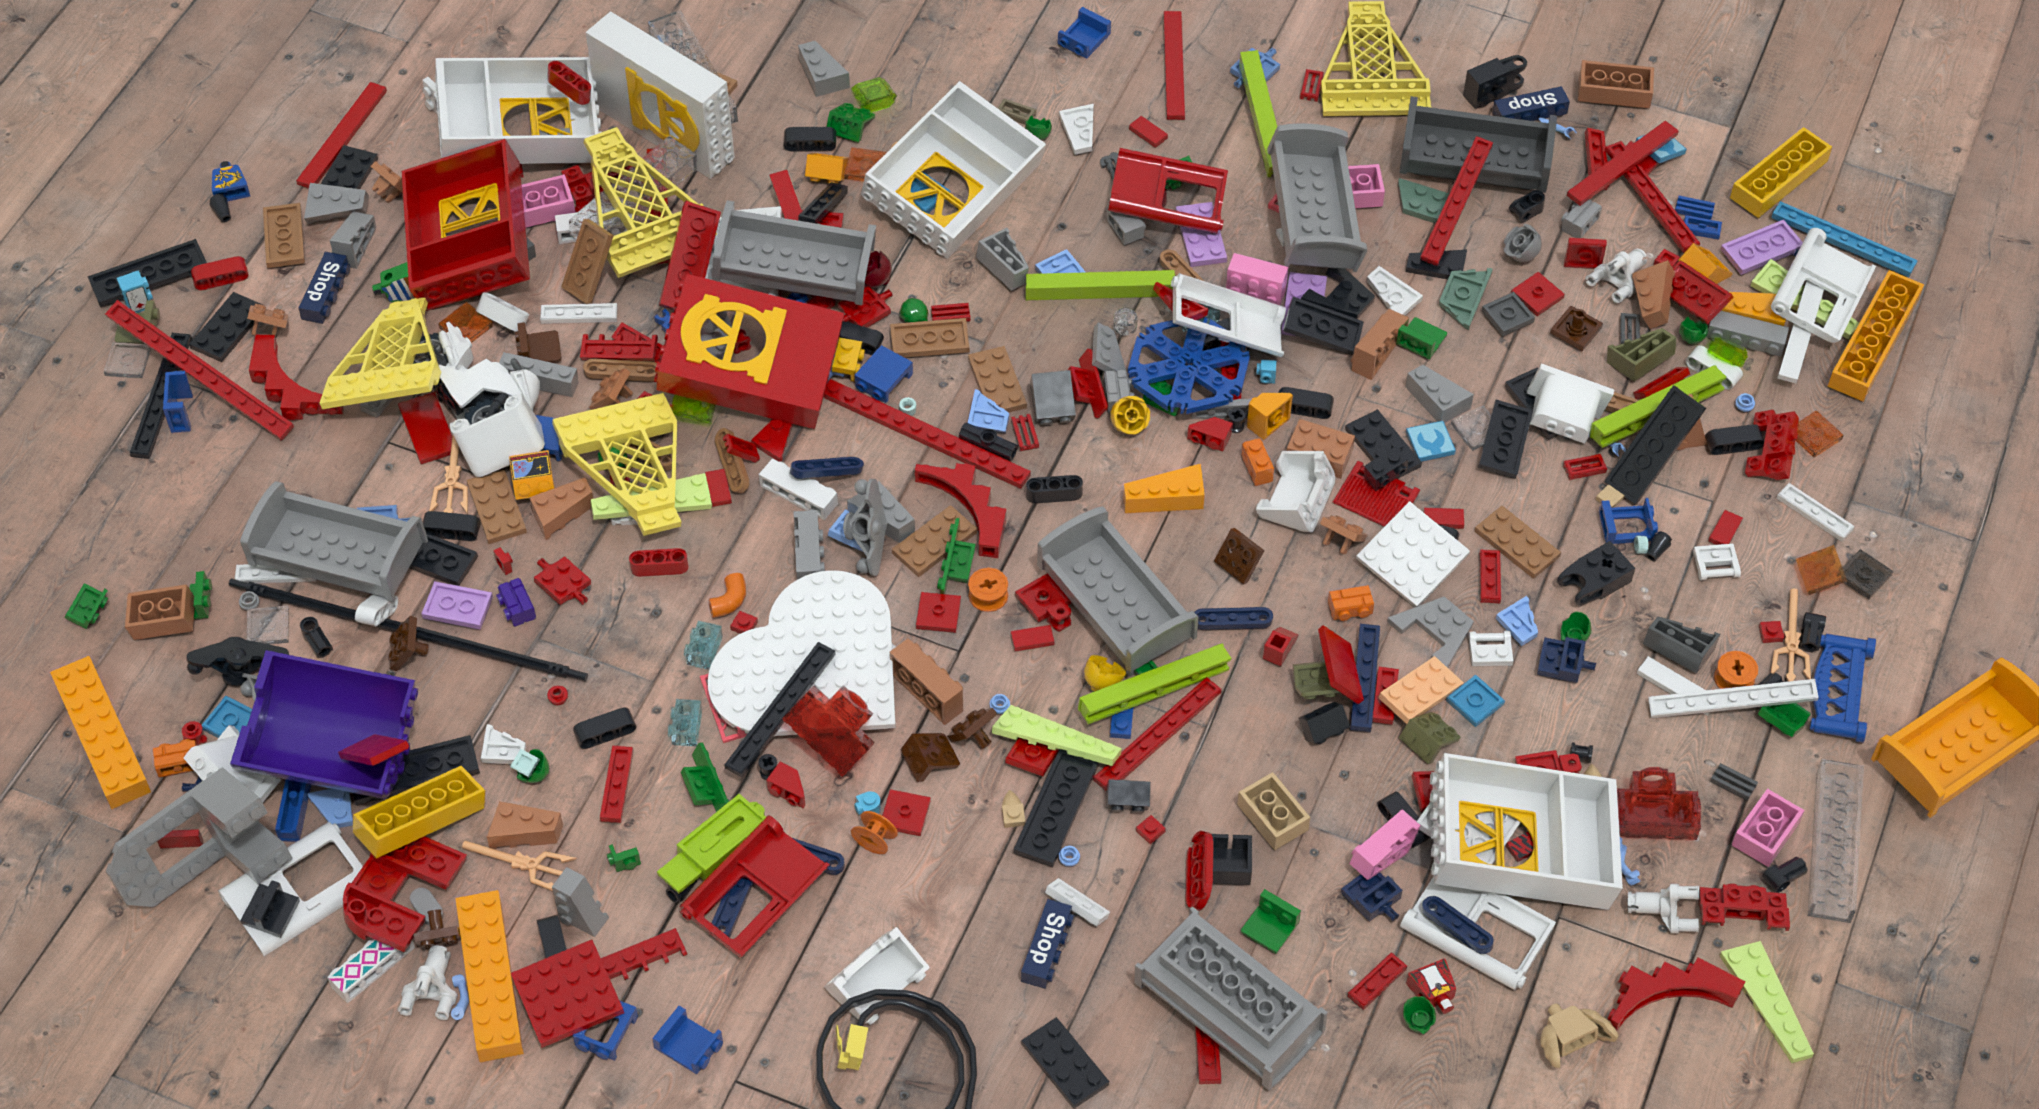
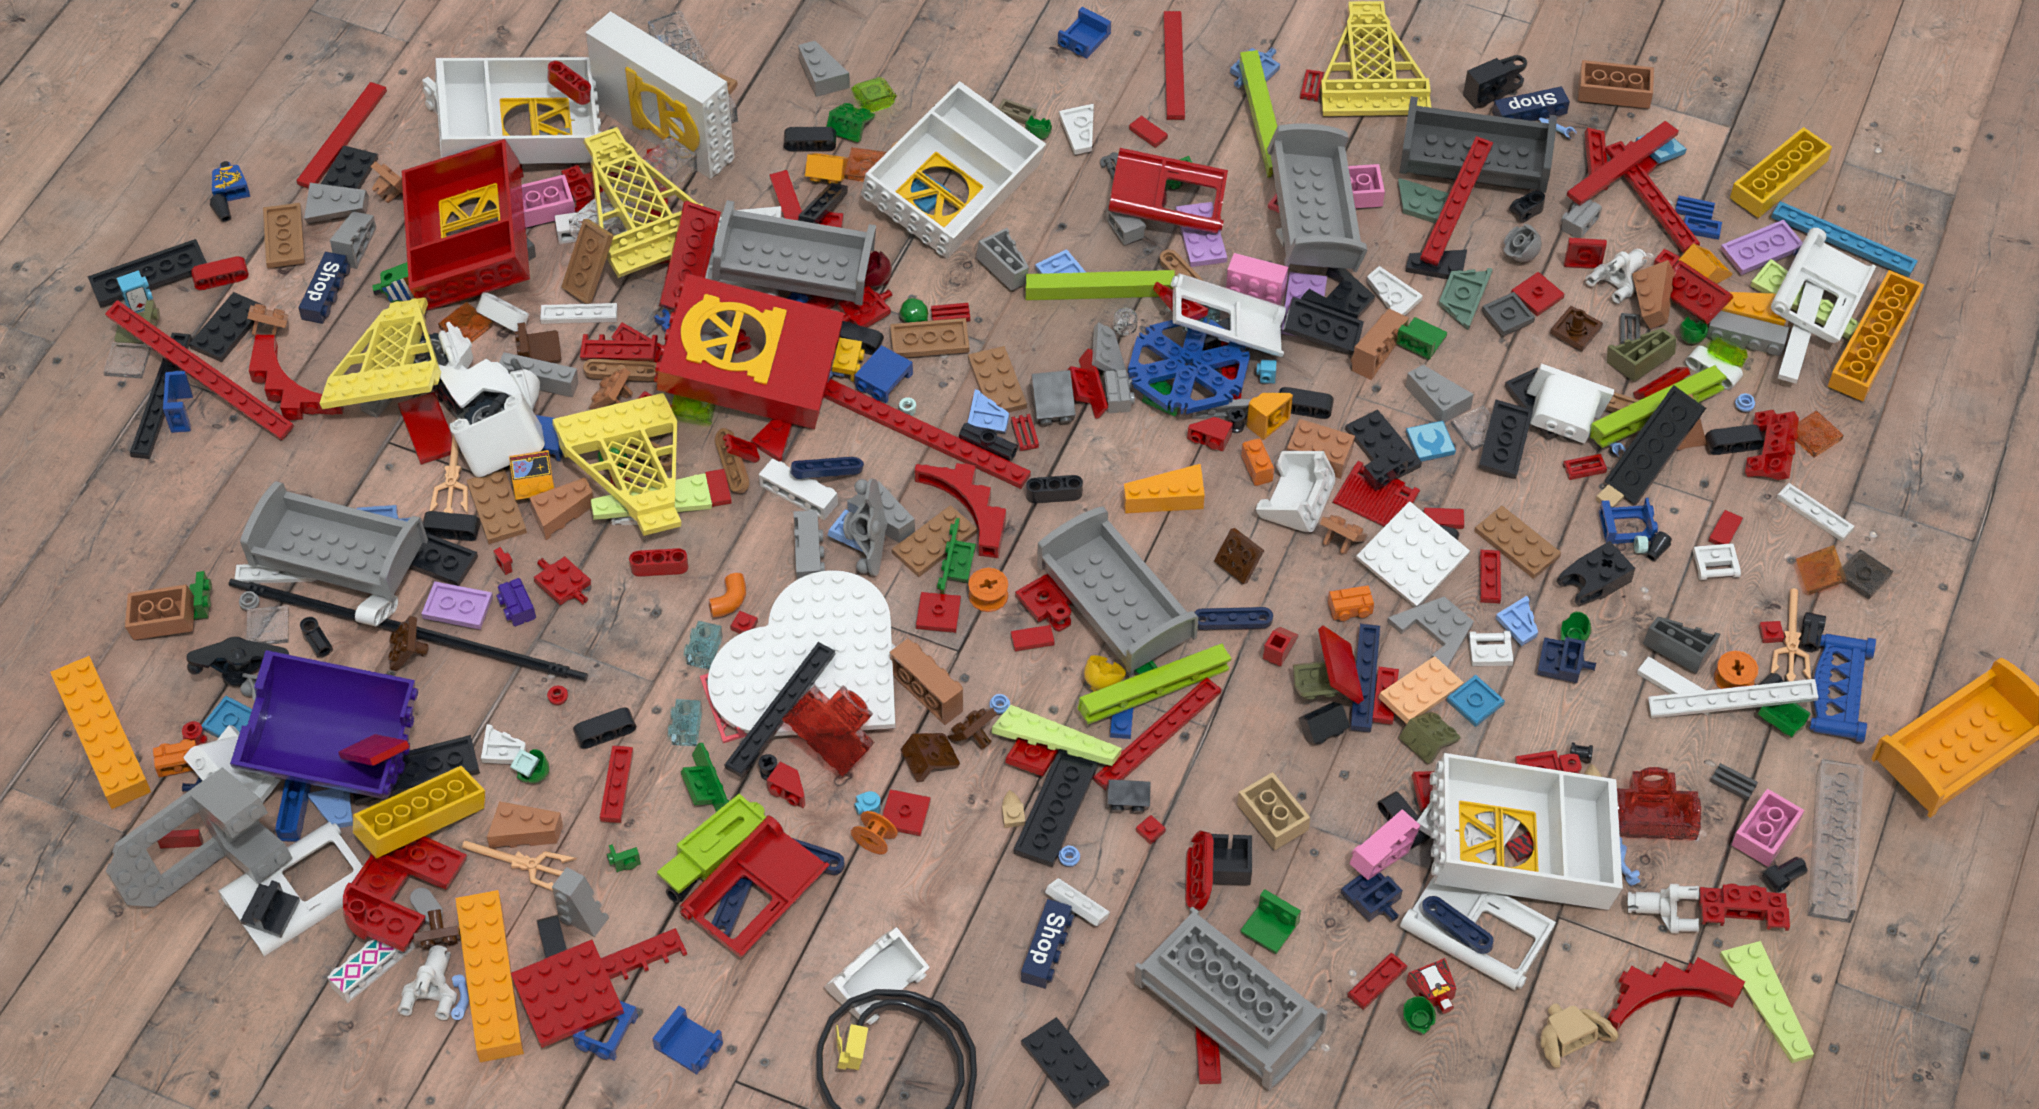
green bracket [64,583,109,629] -> none
yellow cylinder [1110,396,1150,434] -> none

